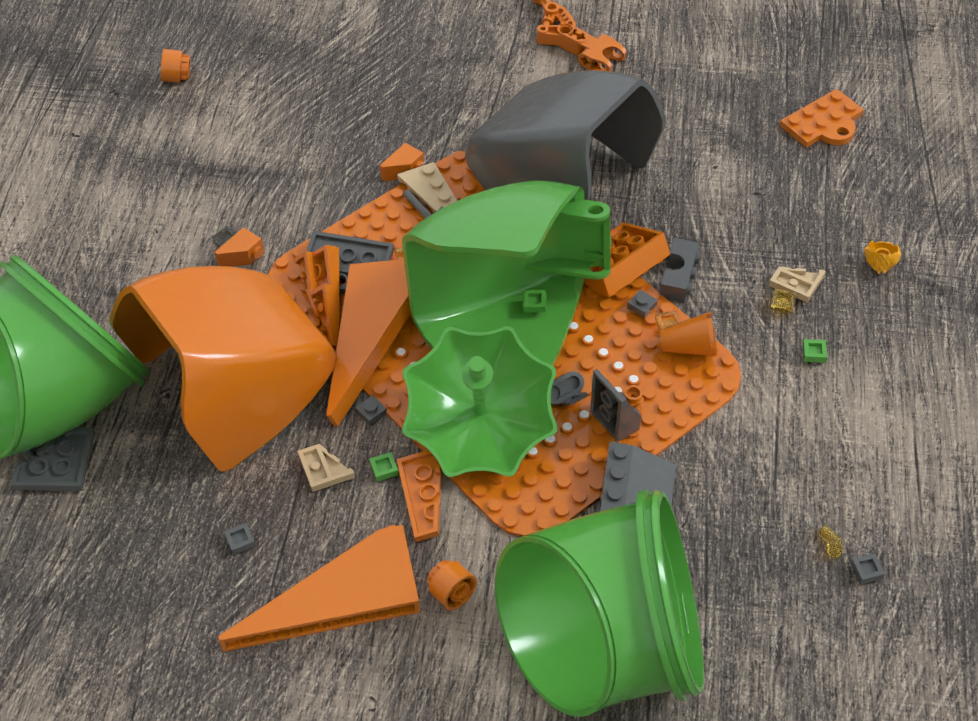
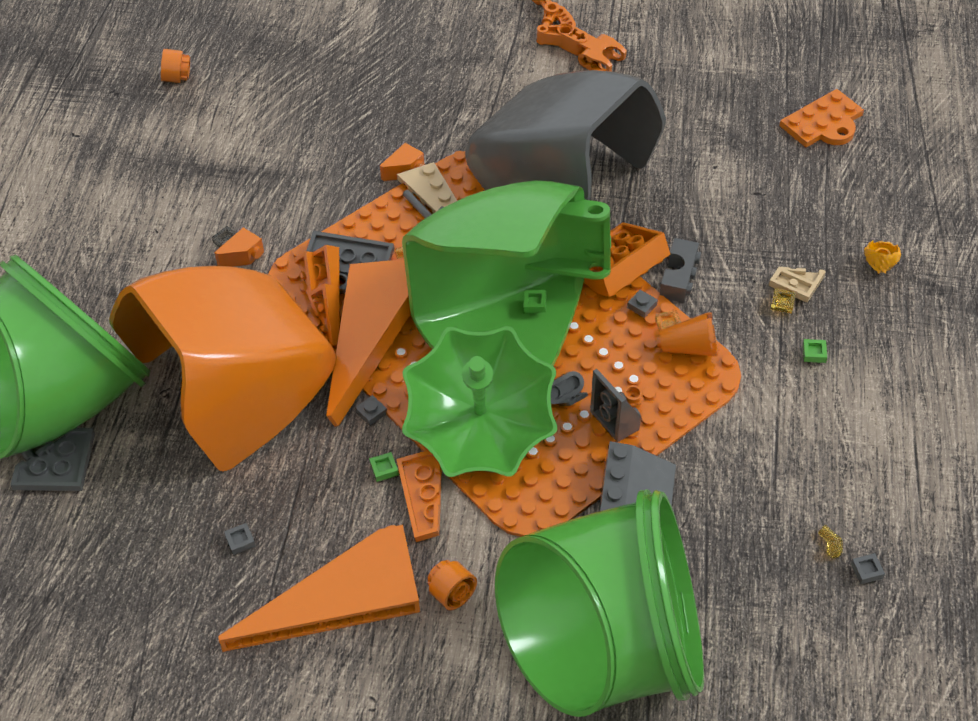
tan wing [297,444,355,492] -> none

